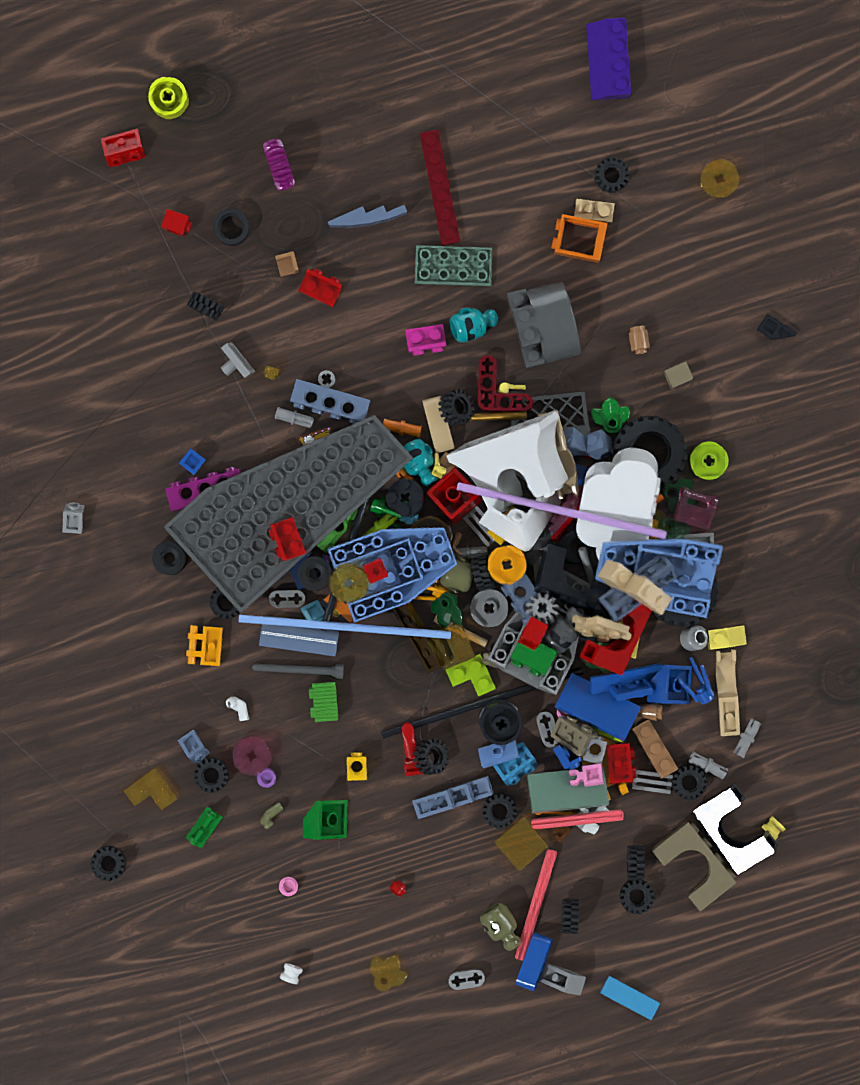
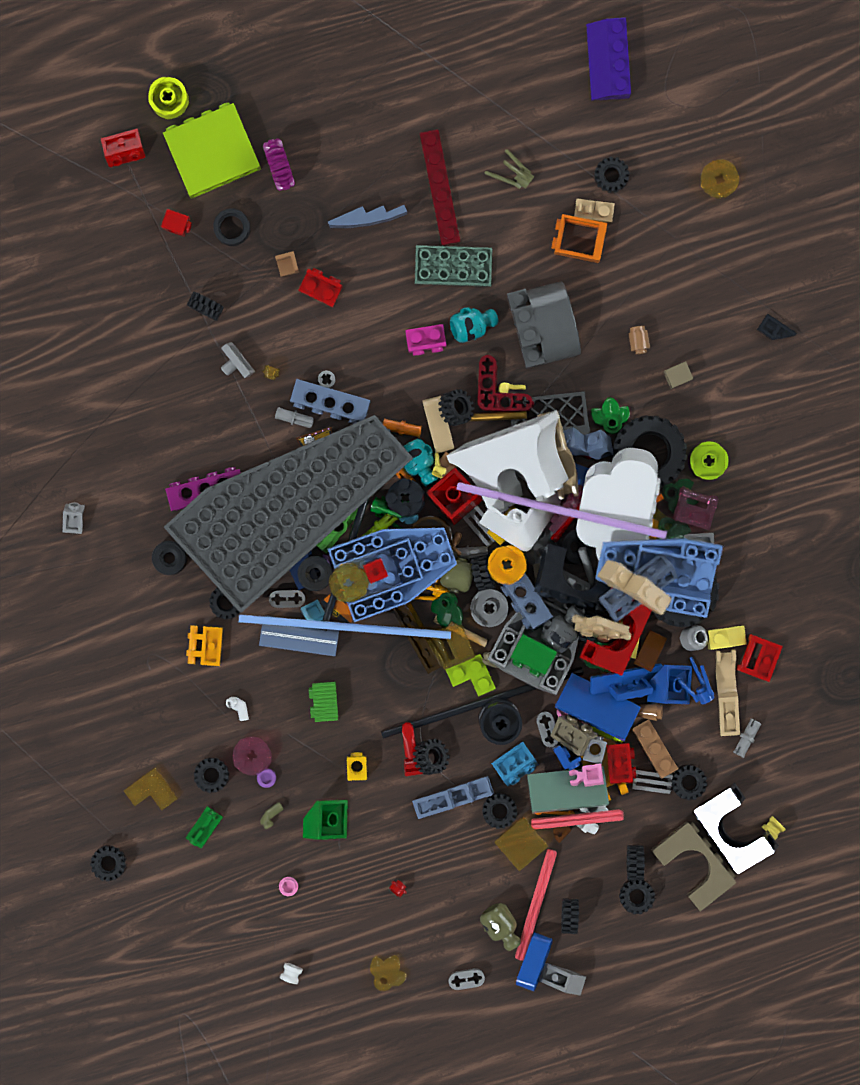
sand blue bracket [178,730,210,764] -> none
blue tile [179,448,206,475] -> none
dark grey piece [252,663,344,680] -> none
red bracket [268,517,306,561] -> none
medium blue plate [478,740,520,768] -> none
red panel [517,617,548,651] -> none
light grey gear [526,593,559,624] -> none
dark azure tile [600,975,660,1020] -> none
light grey pin [688,751,728,779] -> none
none -> lime panel [163,102,261,199]
none -> olive plant [485,149,534,189]
none -> reddish brown tile [634,630,667,672]
none -> red plate [736,634,783,682]

